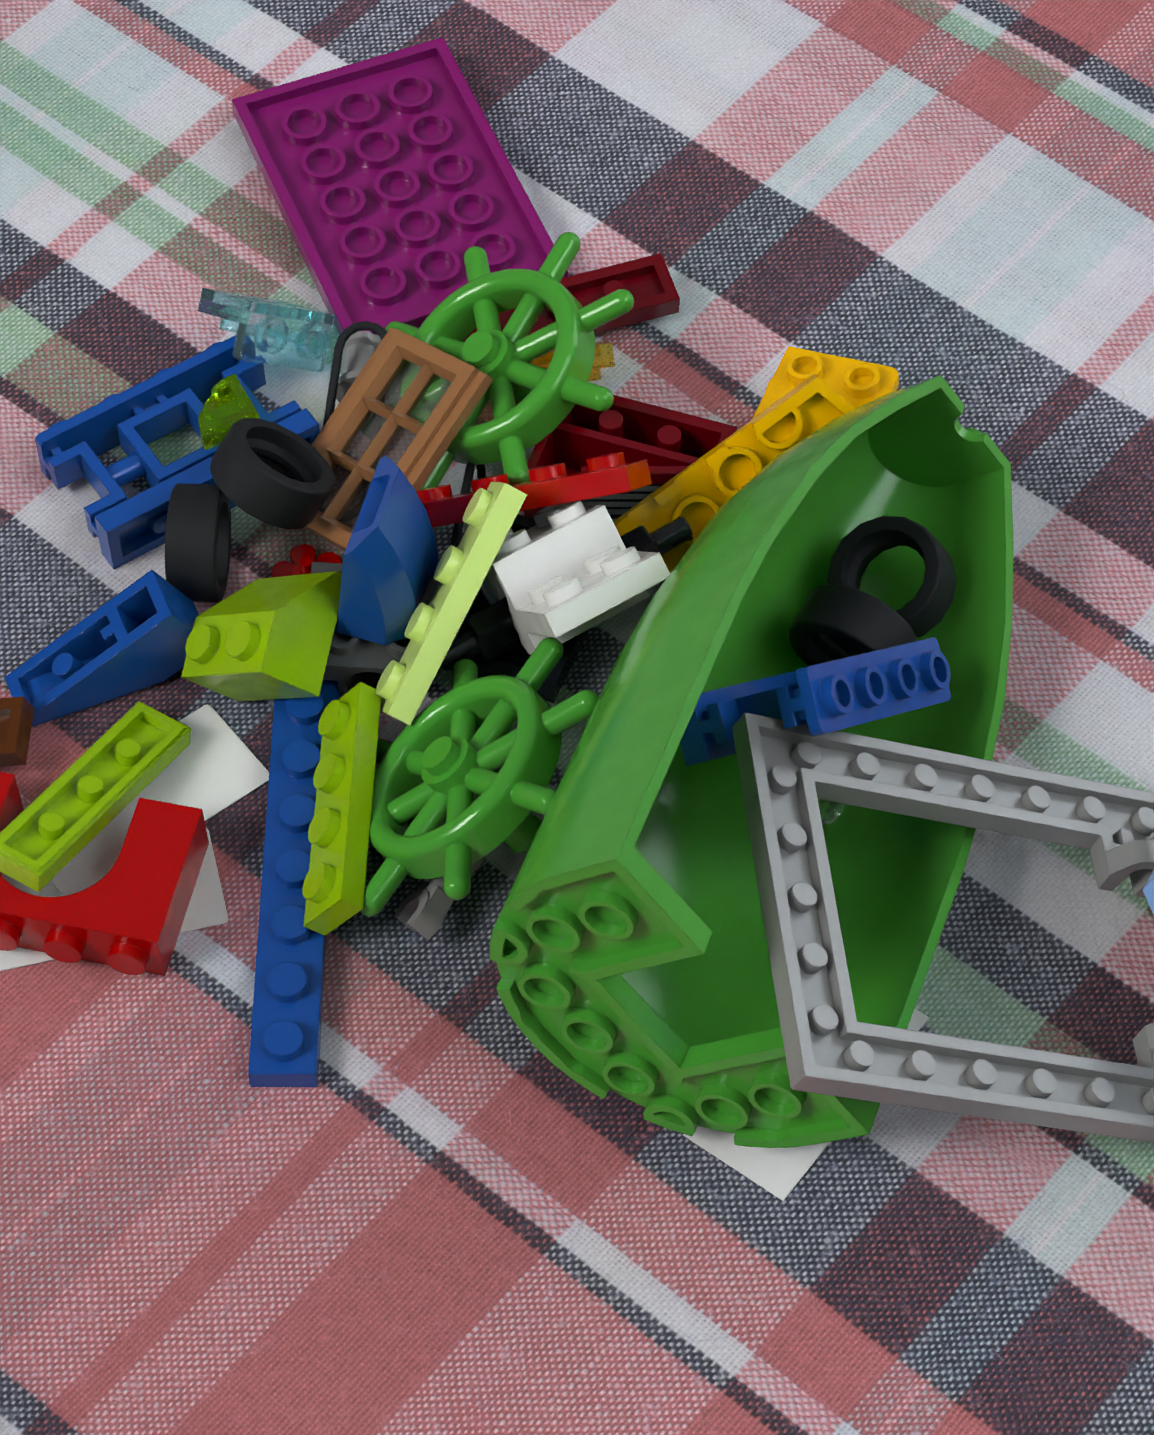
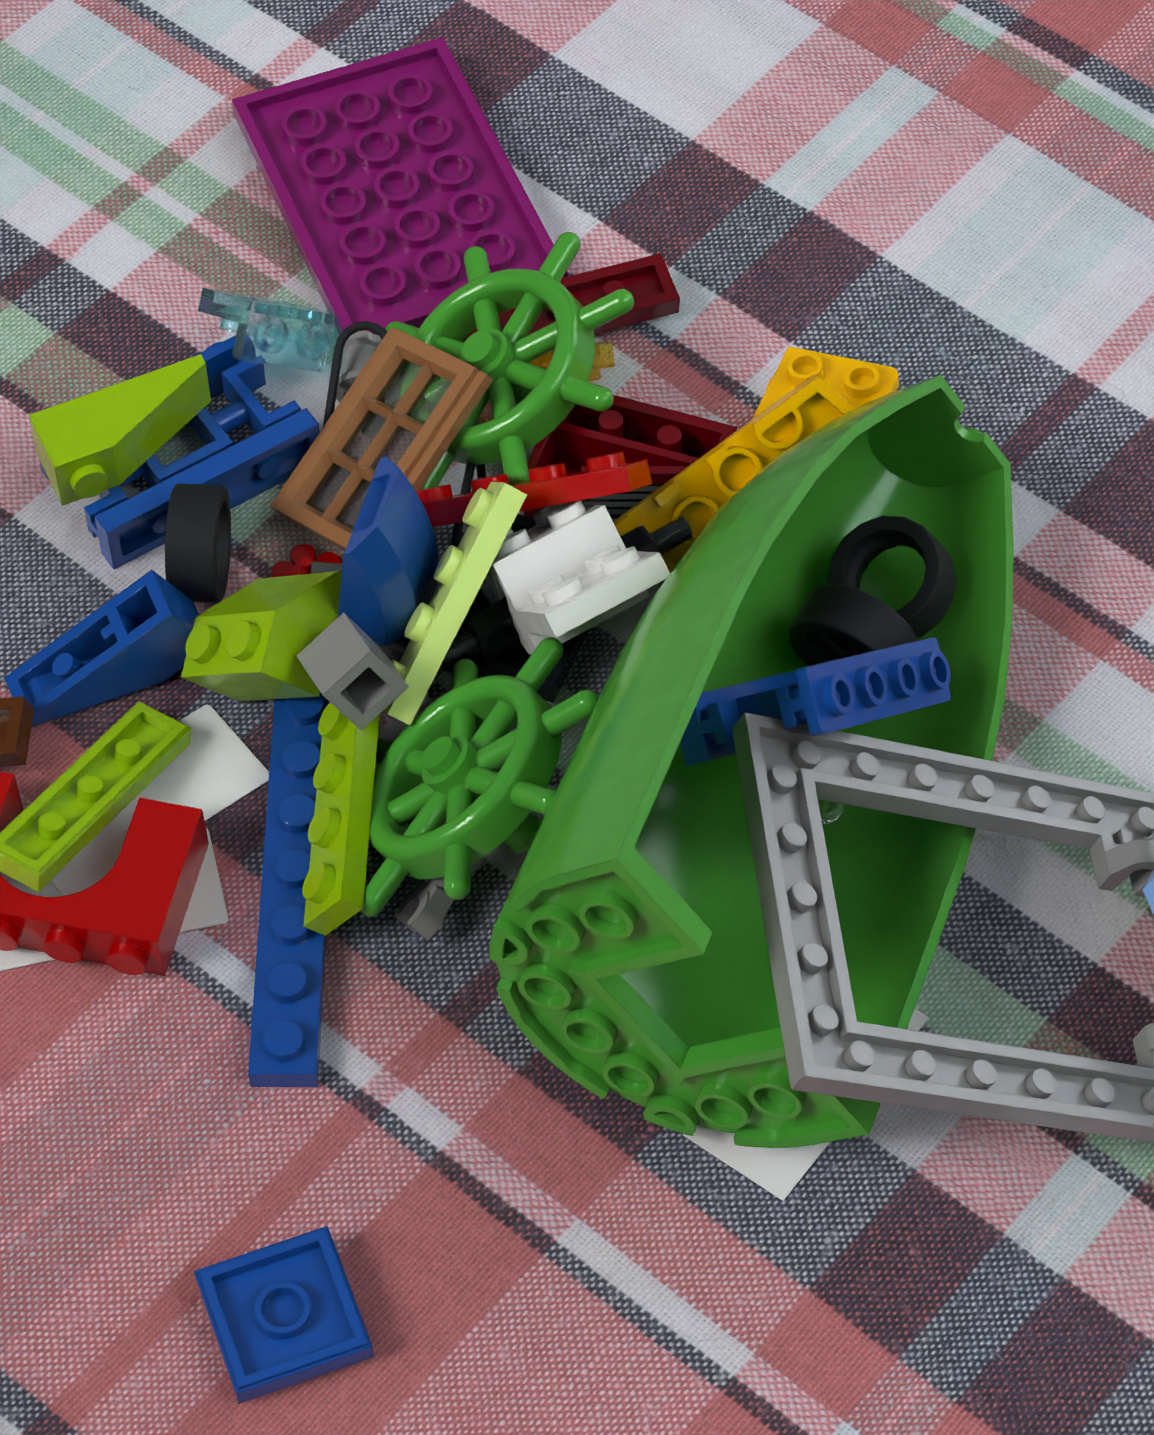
clear neon green tile [198,373,260,450] -> none
black tyre [210,418,335,529] -> none
none -> lime slope [28,354,211,506]
none -> blue plate [194,1226,374,1404]
none -> light grey brick [296,612,409,730]

